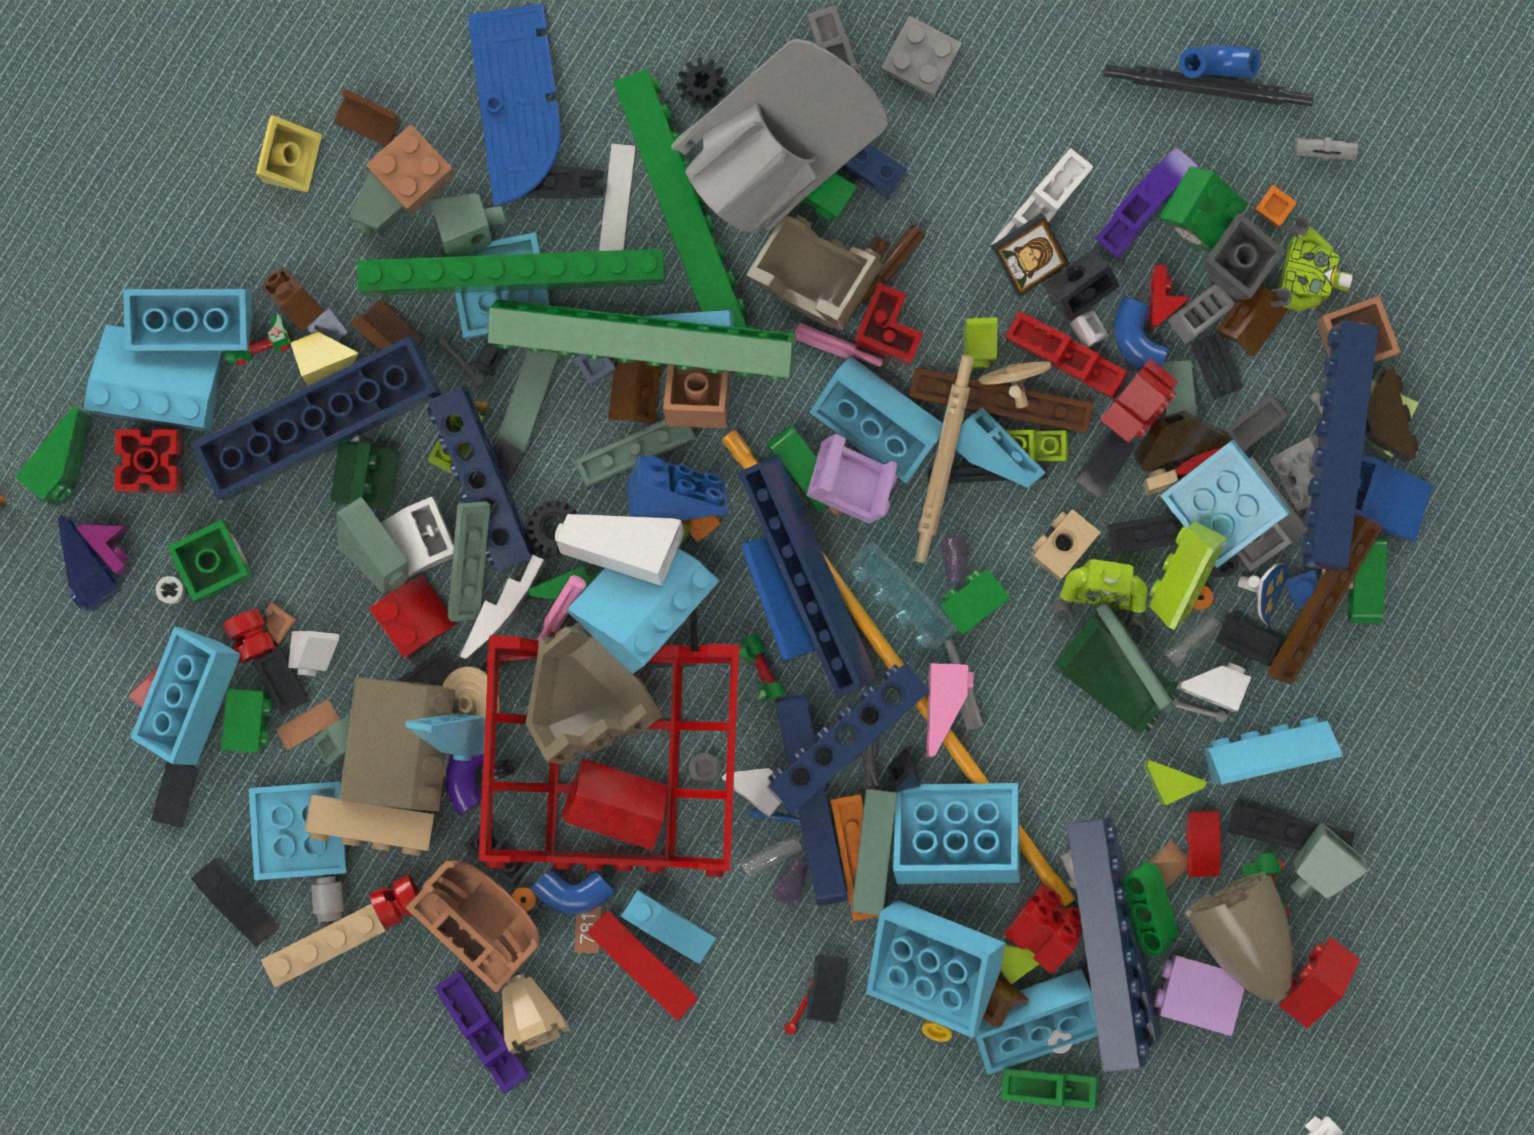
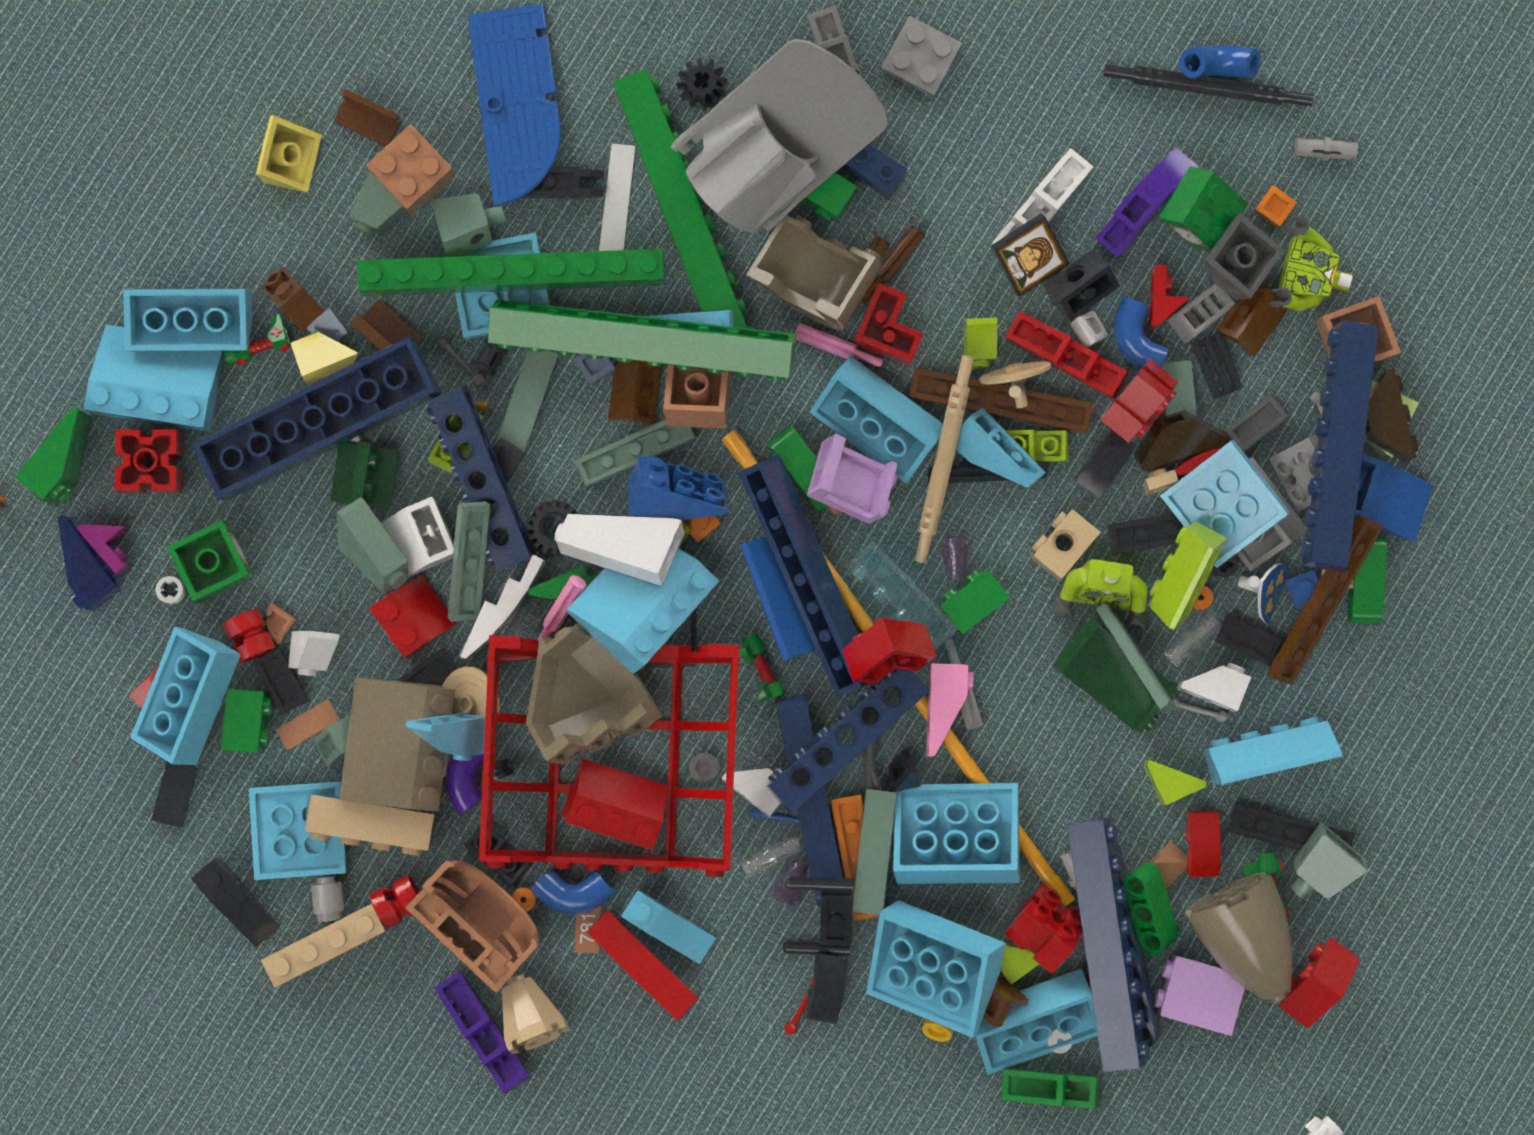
none -> black plate [783,877,853,956]
none -> red brick [842,617,937,684]

